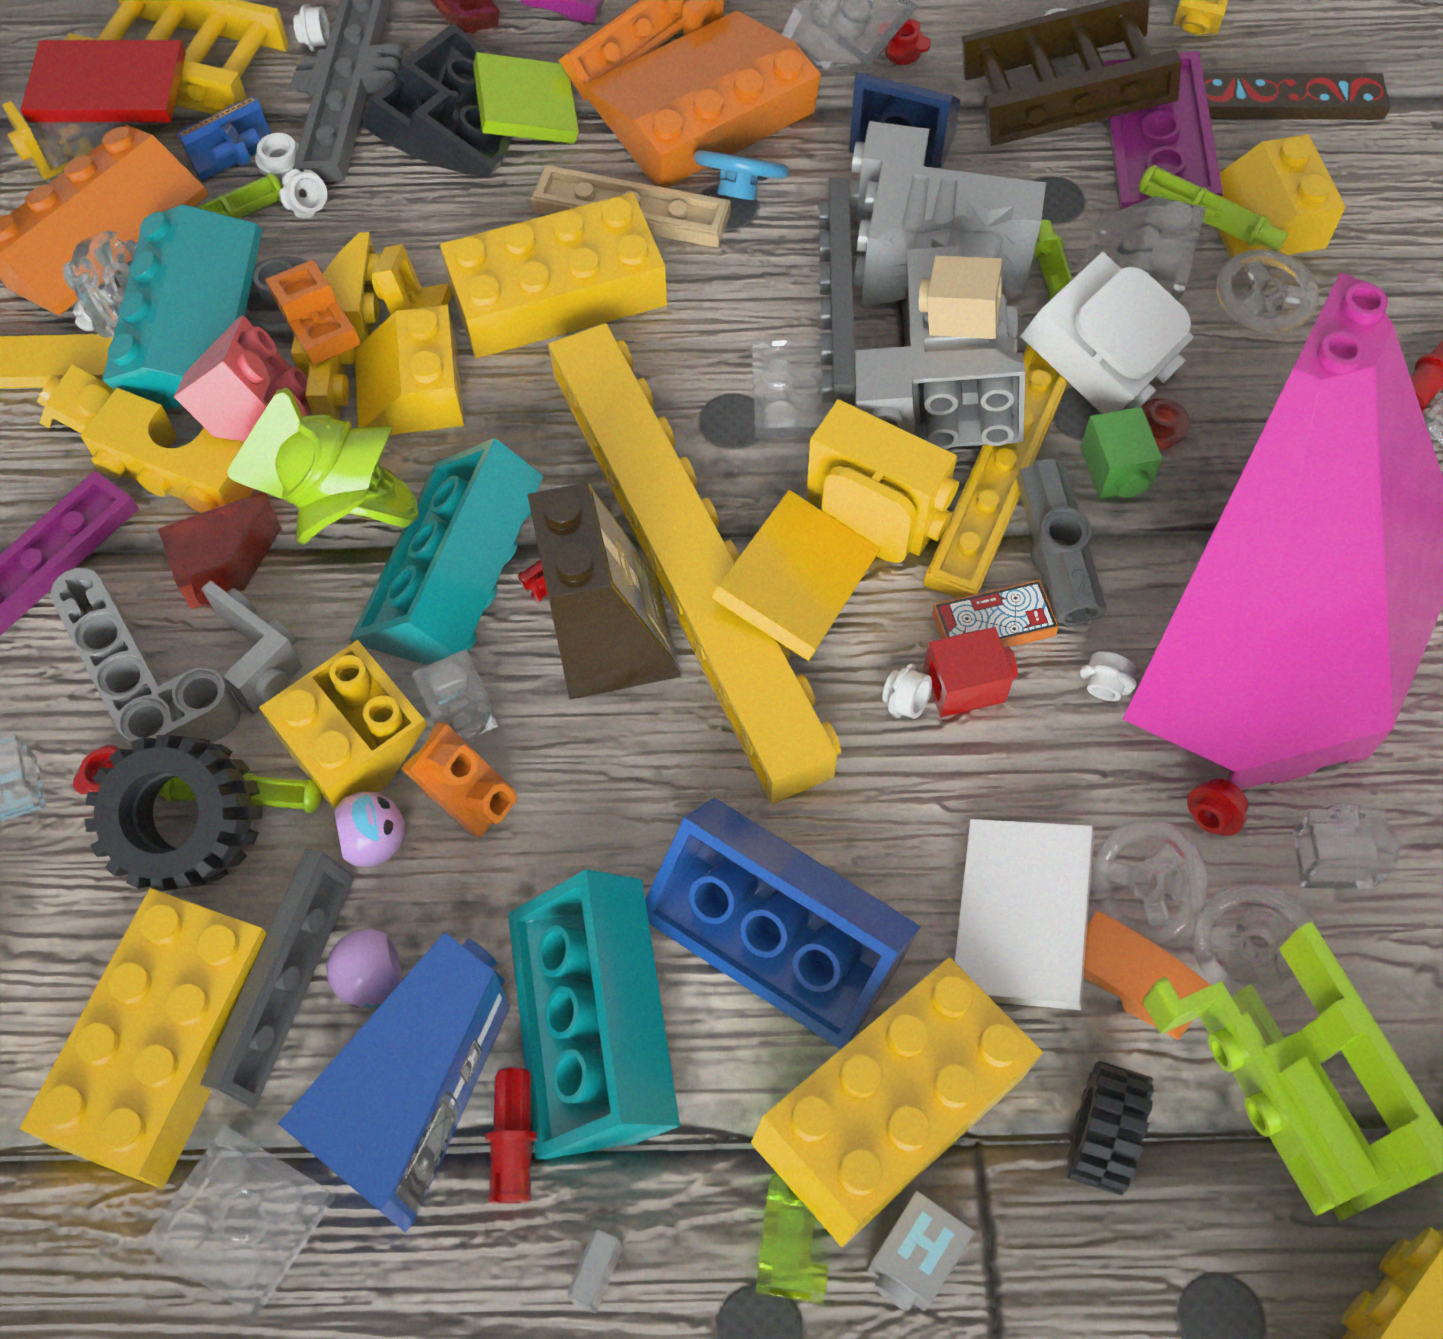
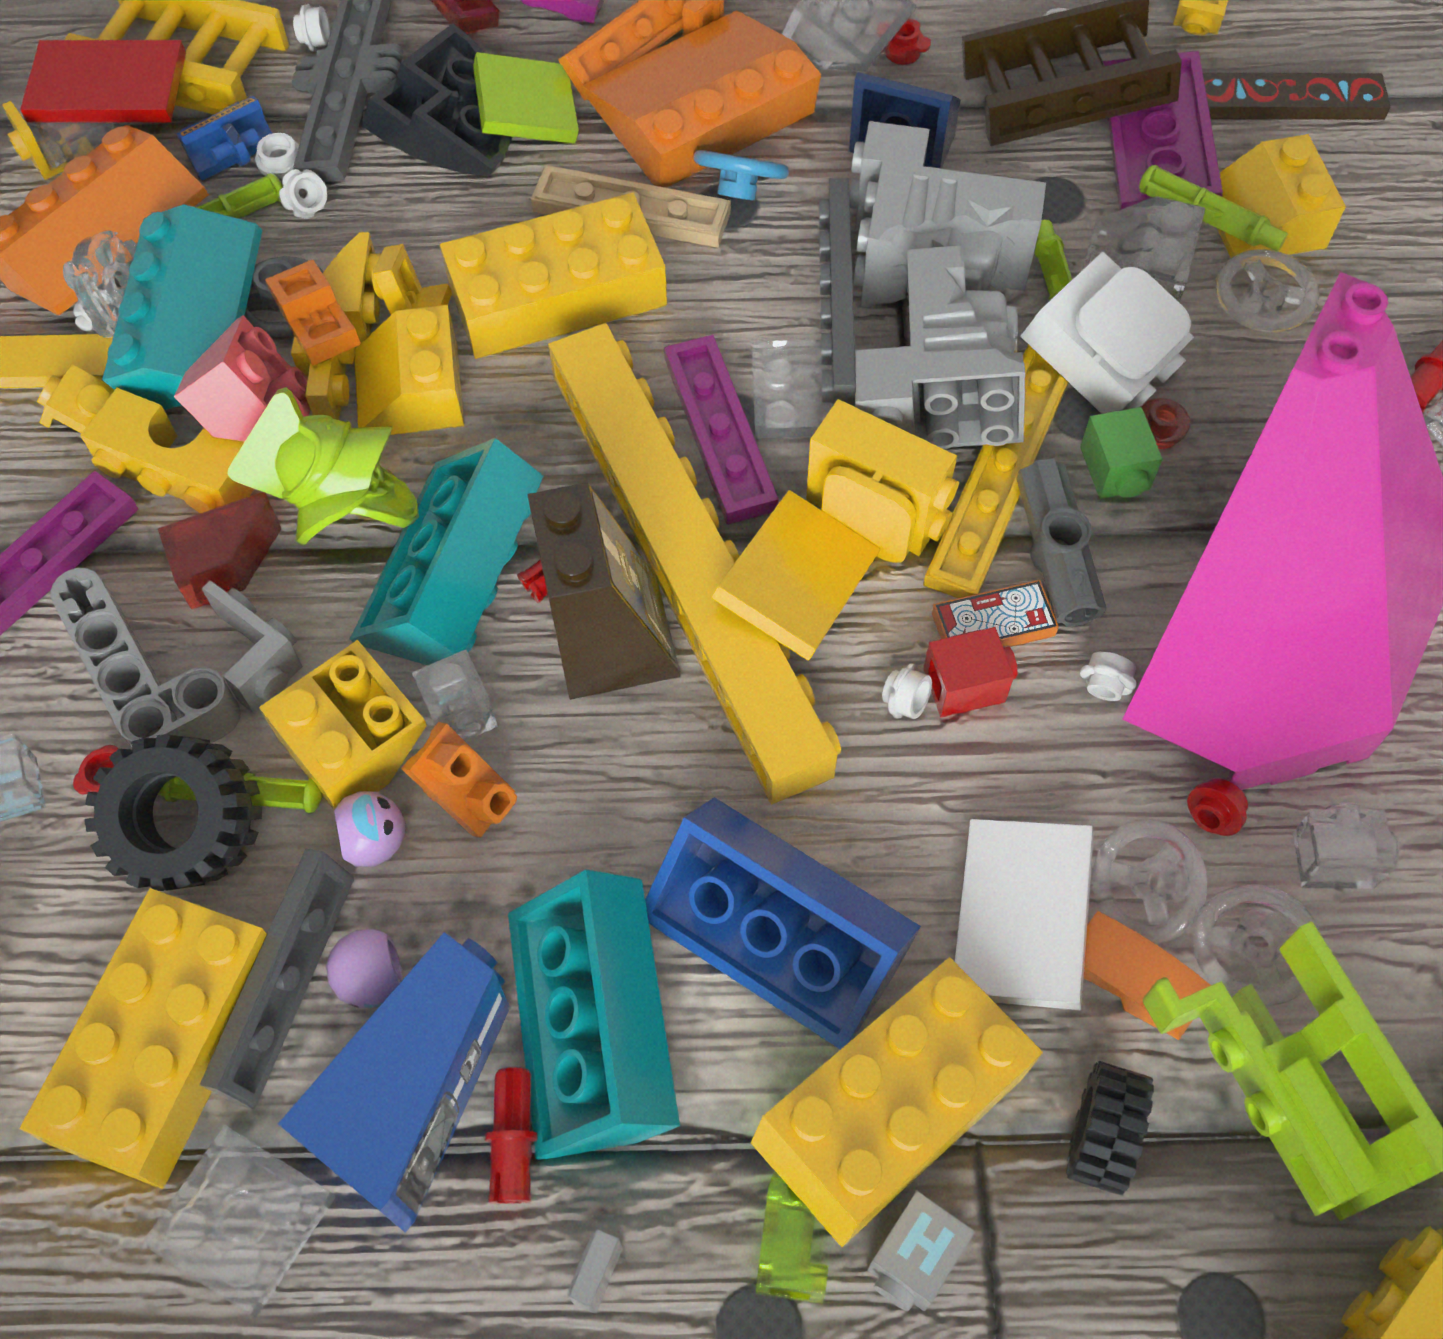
tan brick [919,255,1002,339] -> none
none -> magenta plate [664,335,779,525]

